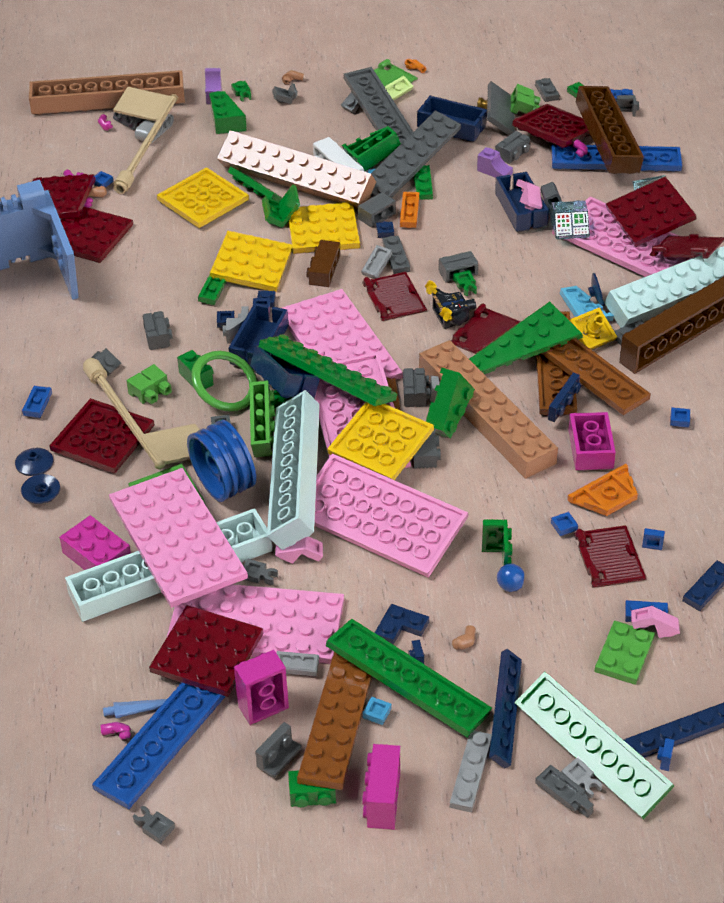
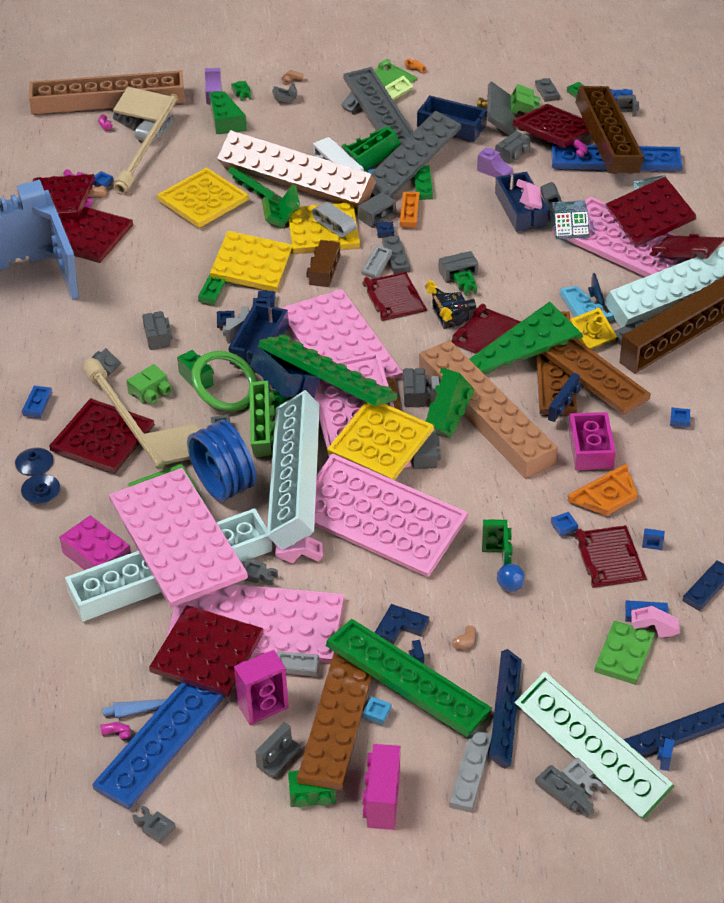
none -> light grey beam [312,202,357,237]

